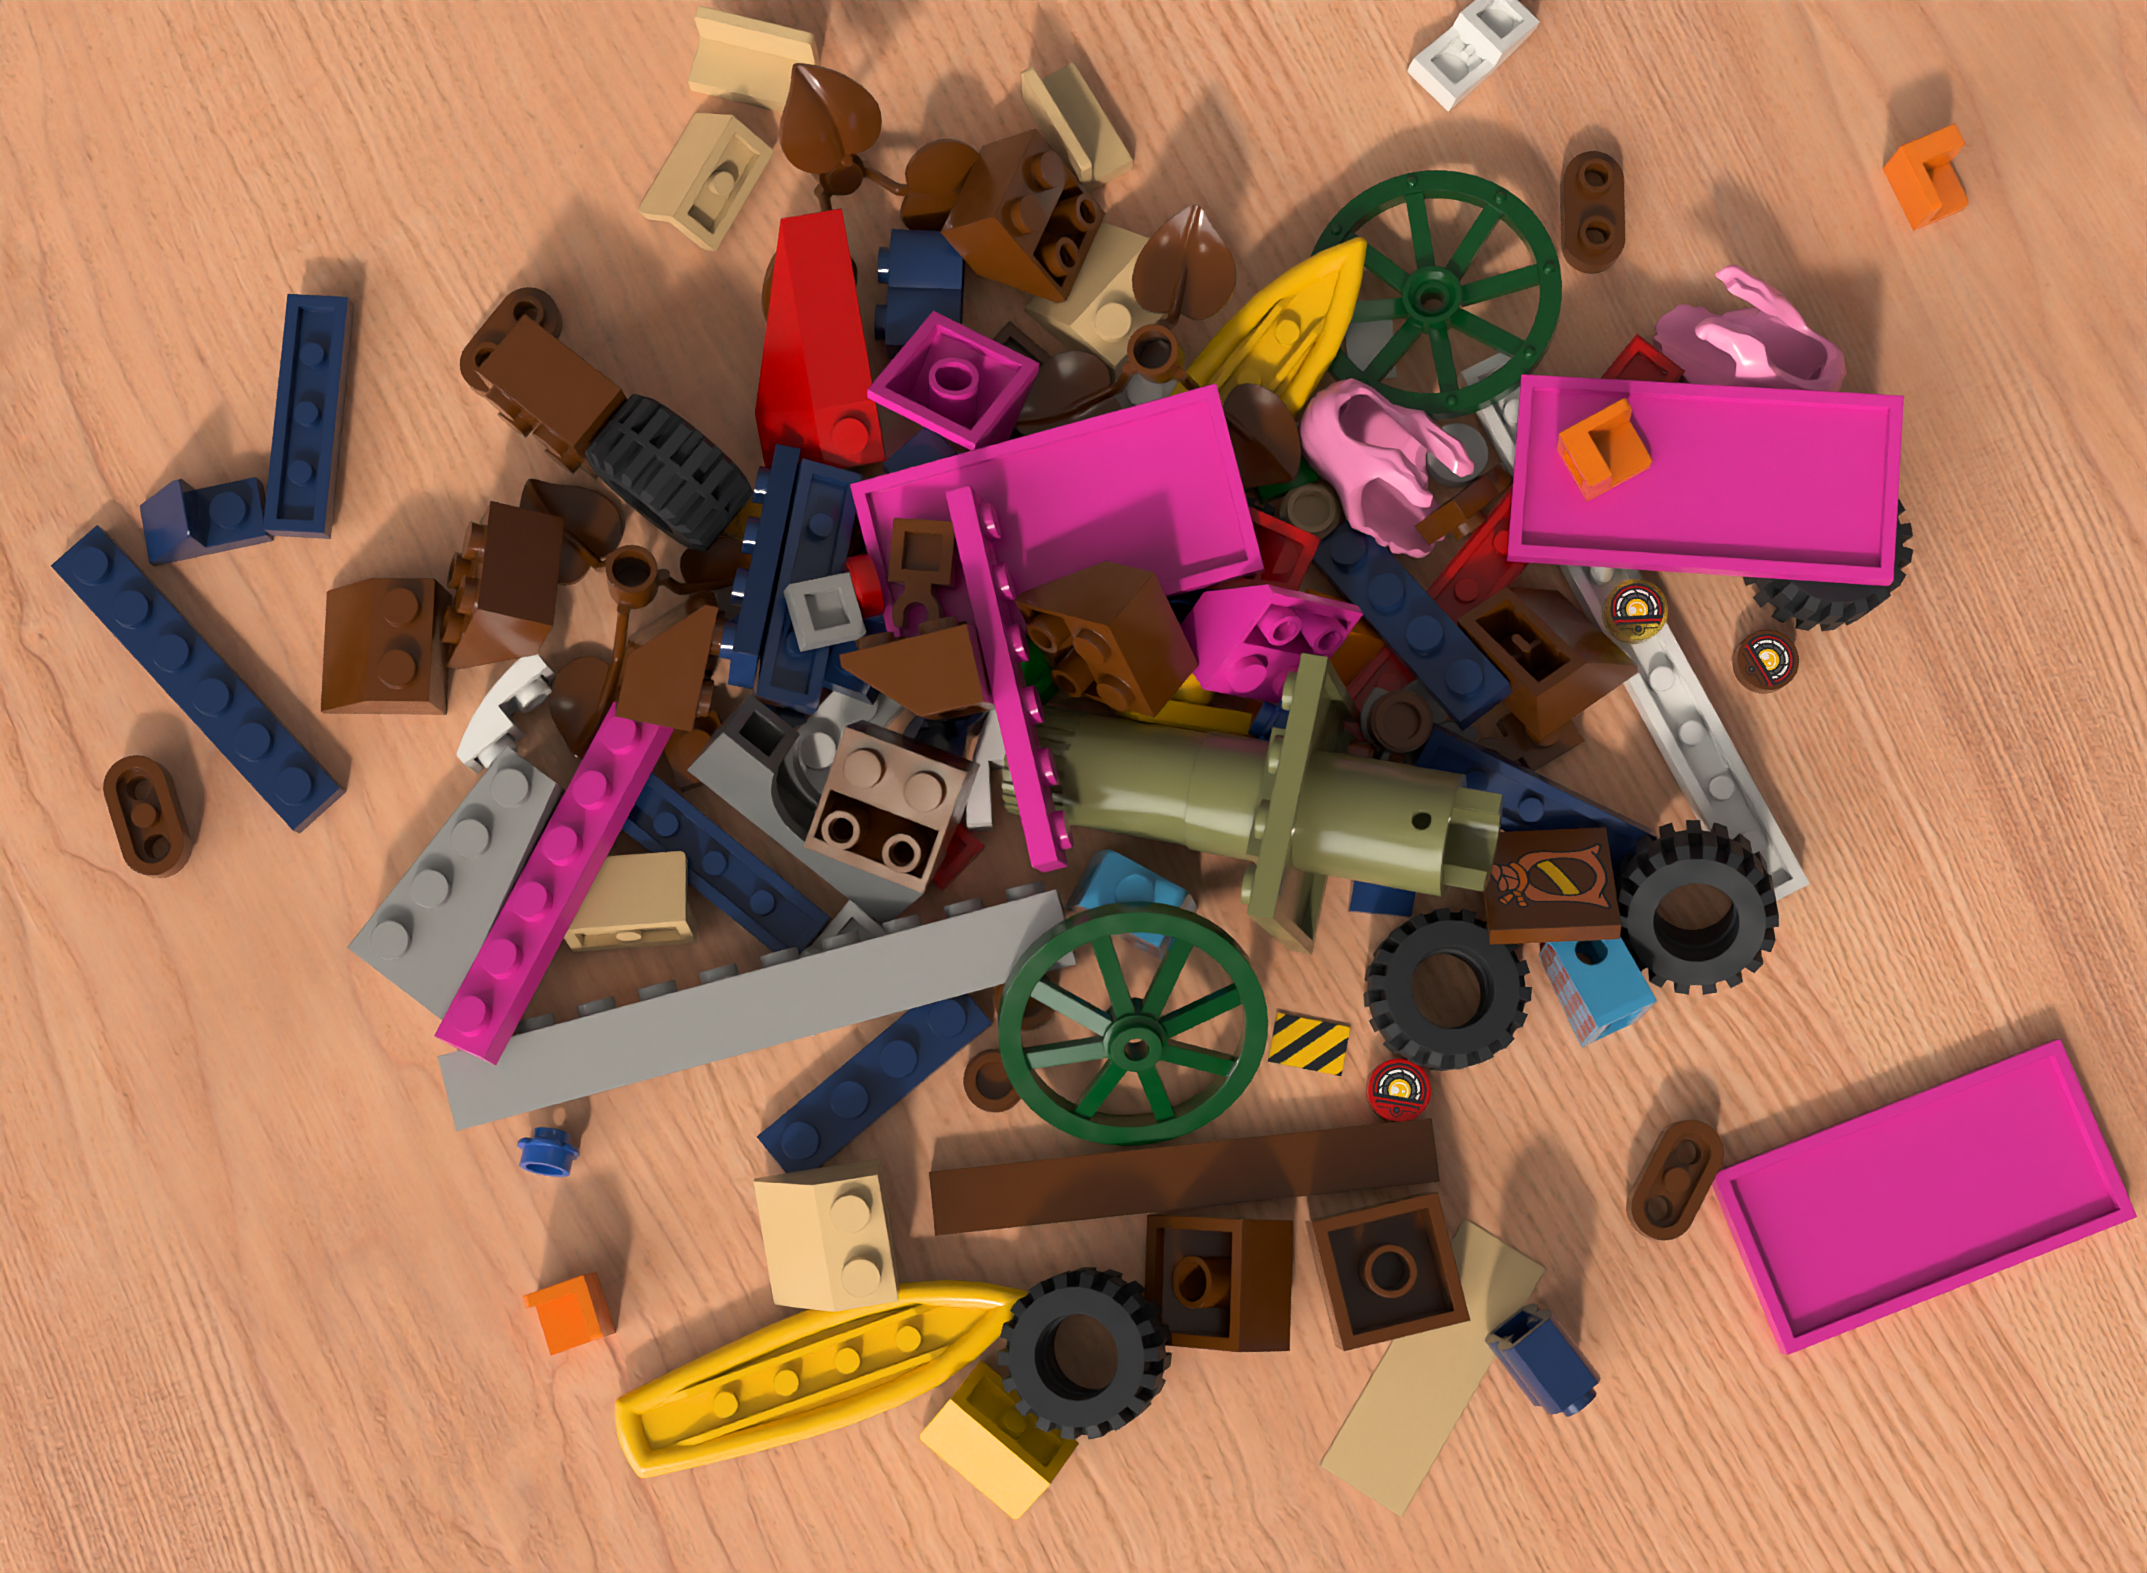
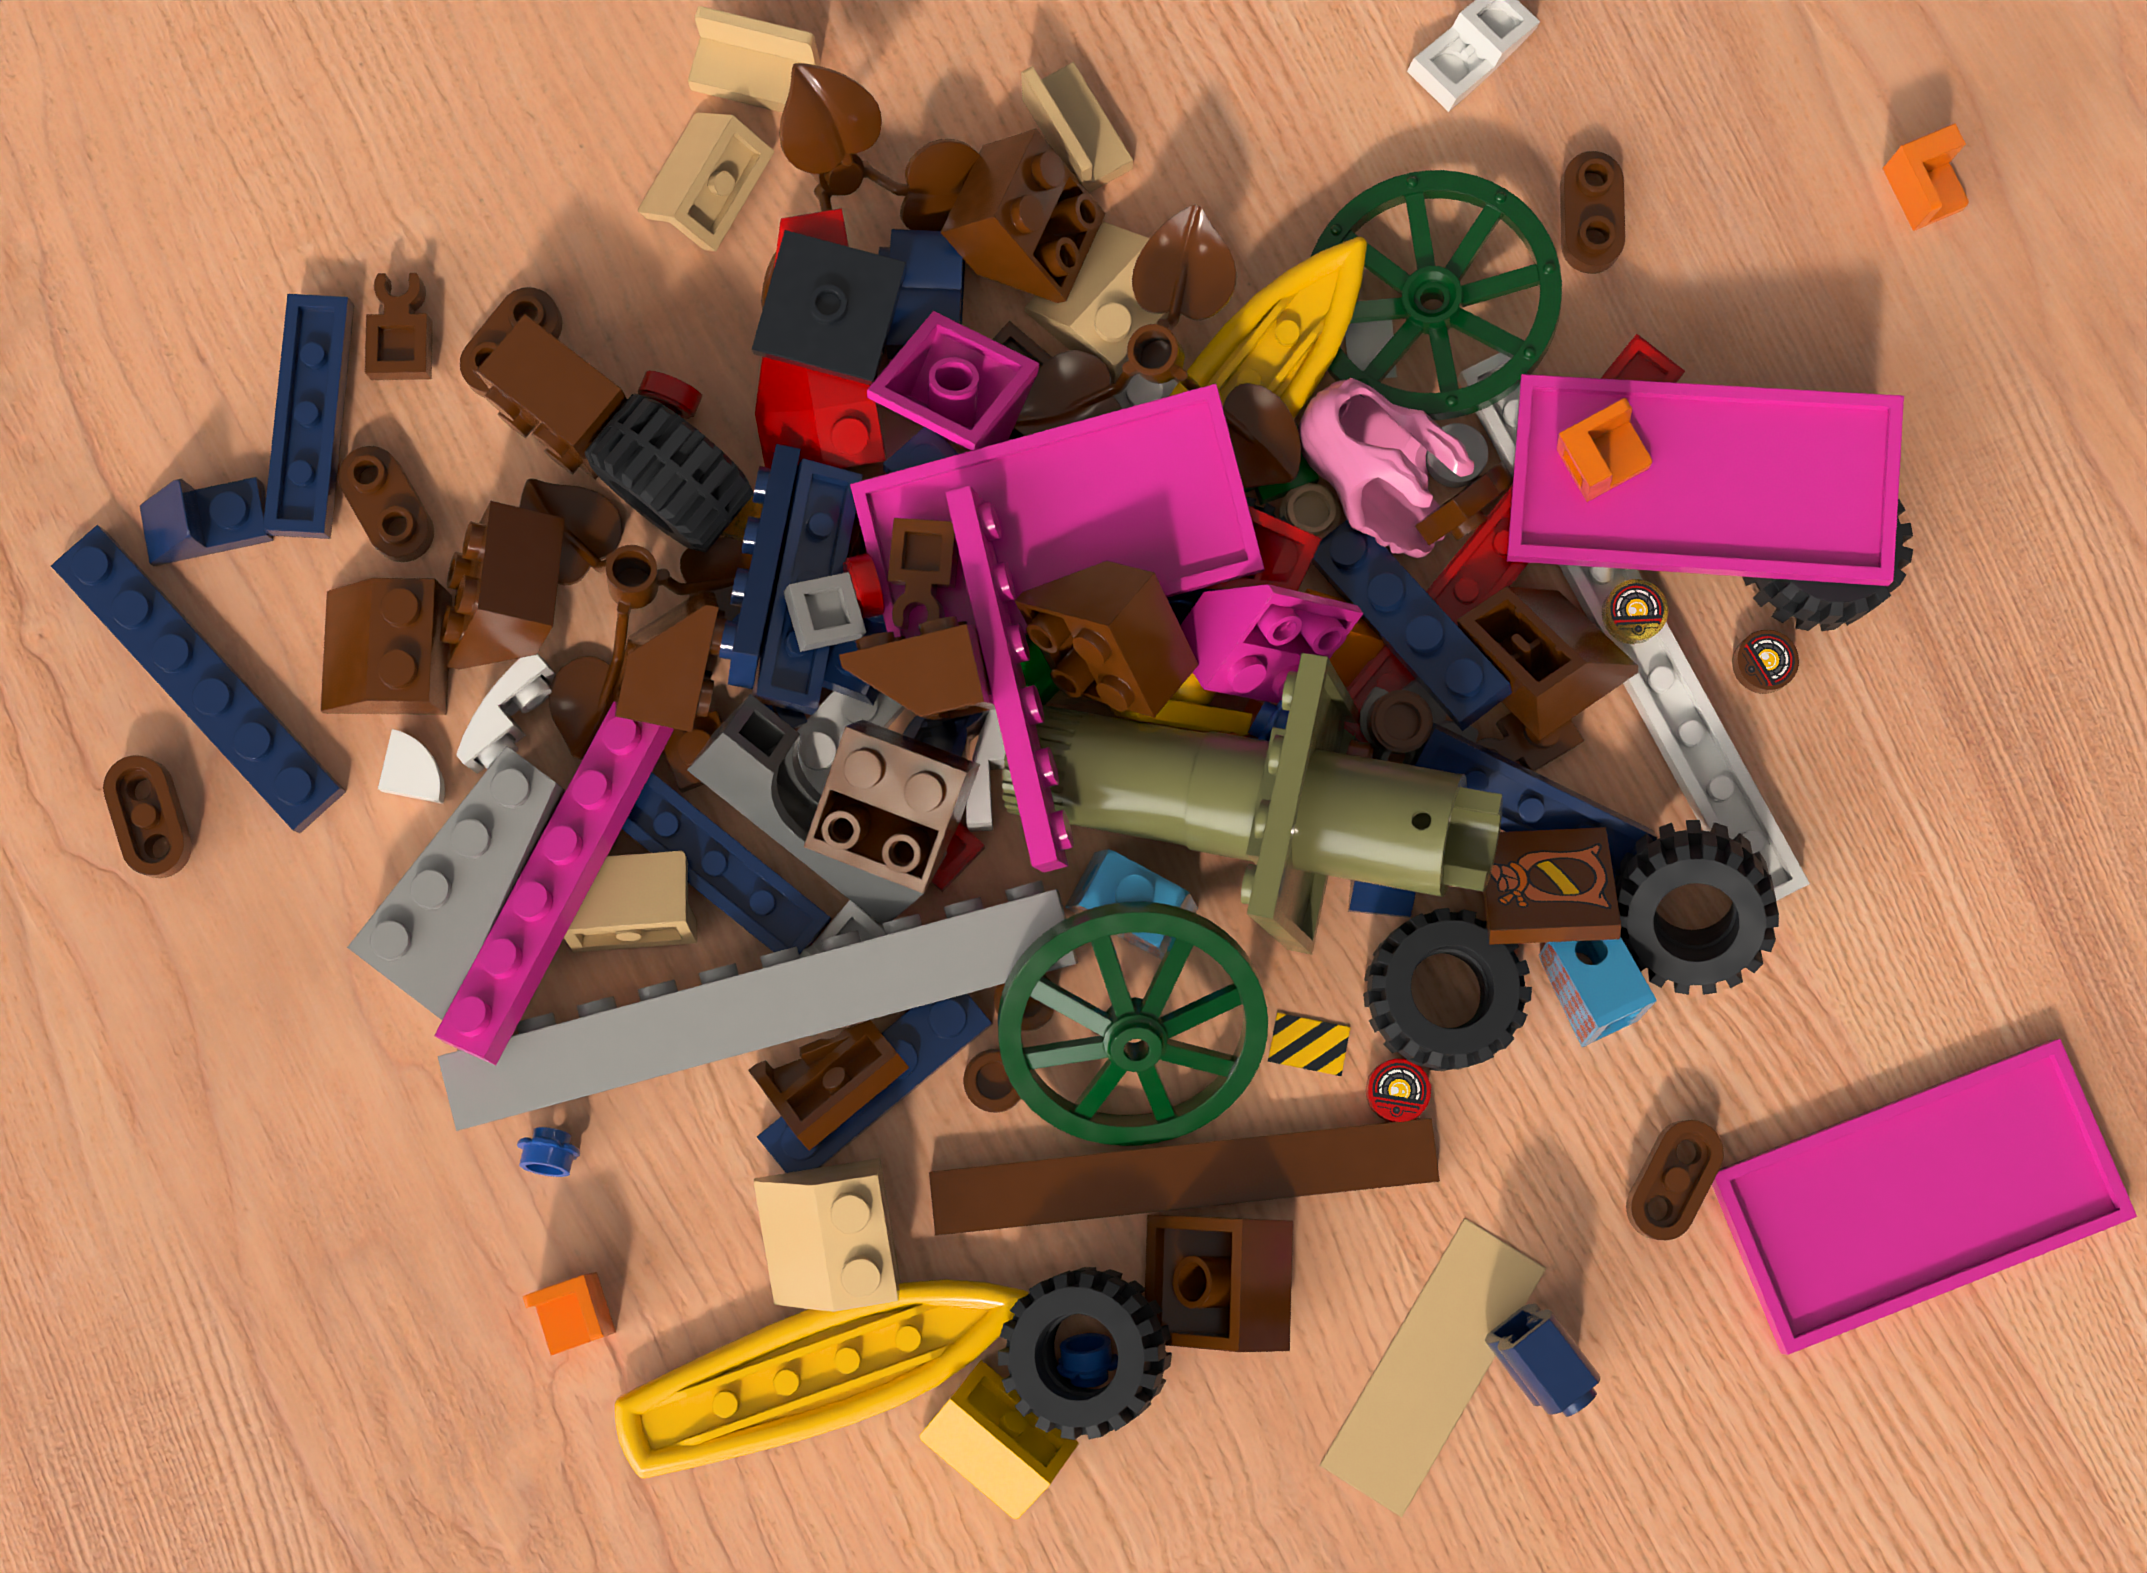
reddish brown brick [1305,1192,1471,1351] -> none
bright pink hair [1653,265,1847,392] -> none
none -> reddish brown plate [338,446,434,562]
none -> reddish brown plate [365,273,433,380]
none -> white tile [378,729,445,804]
none -> red tile [638,370,703,419]
none -> reddish brown wing [748,1020,909,1151]
none -> black plate [752,230,907,385]
none -> blue plate [1057,1333,1118,1388]

